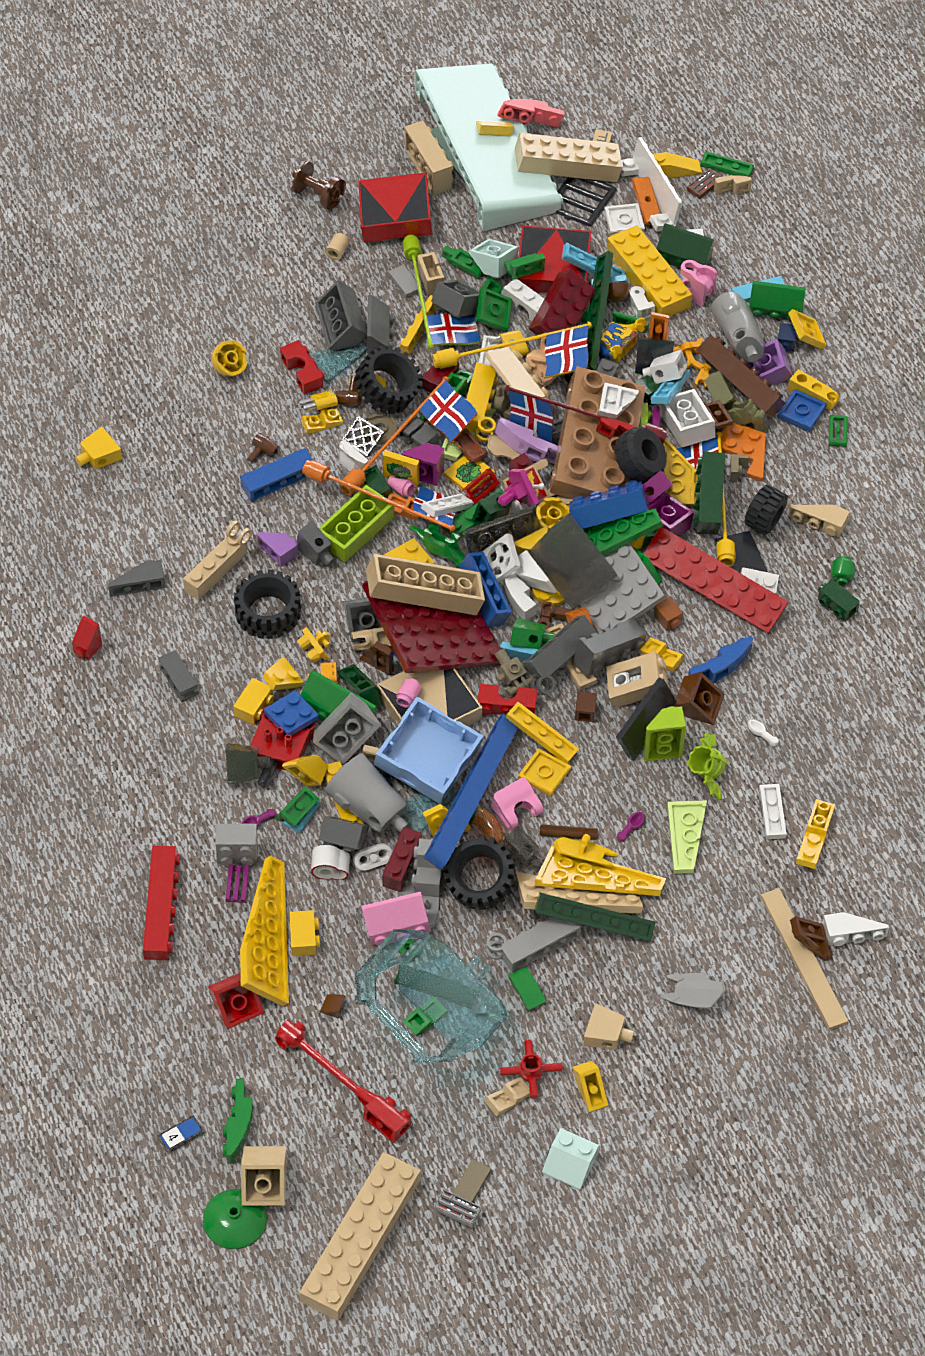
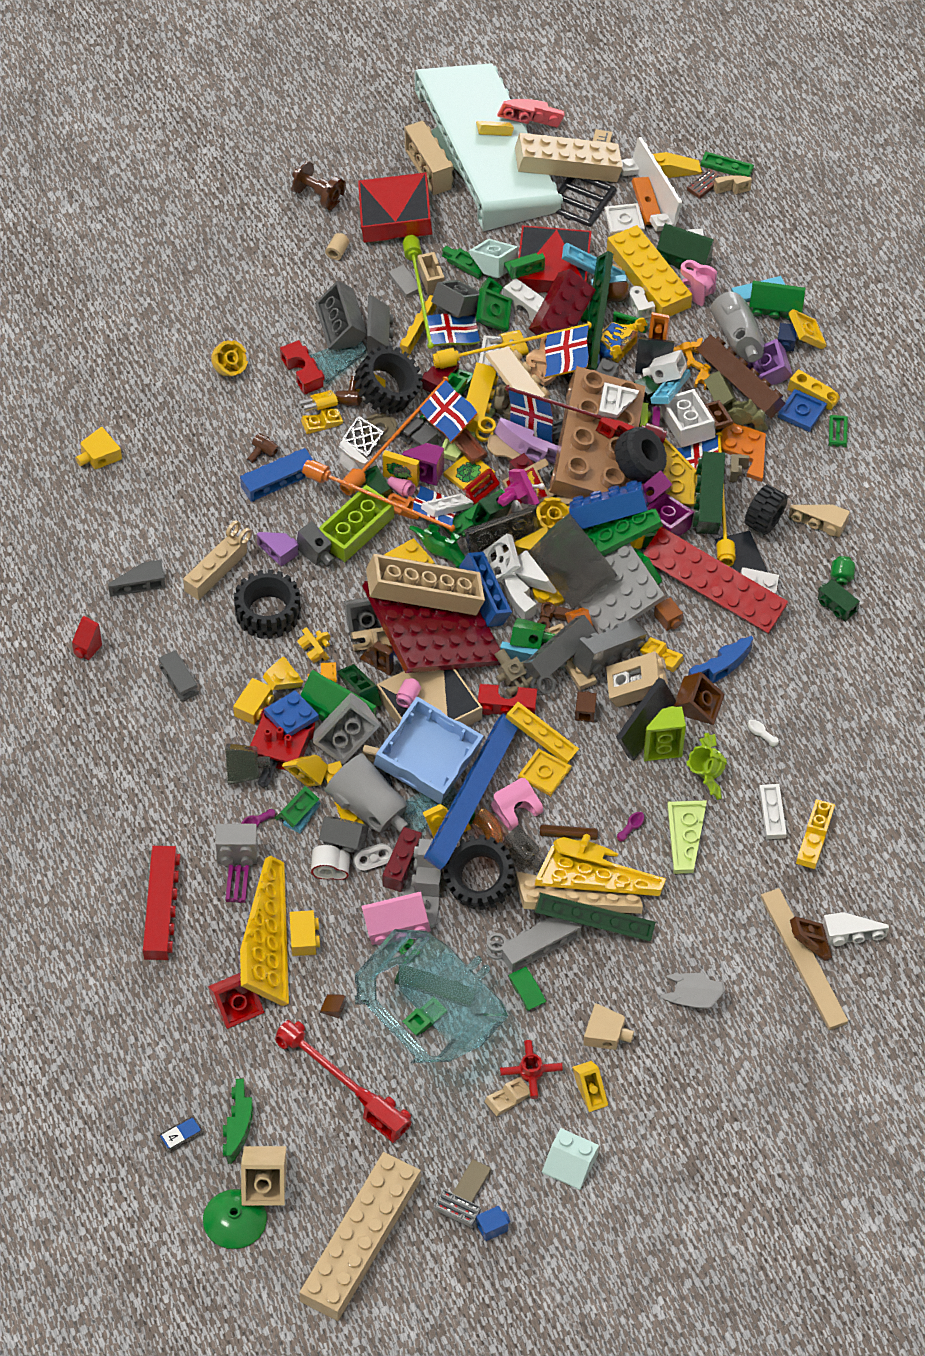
none -> blue brick [476,1205,510,1242]

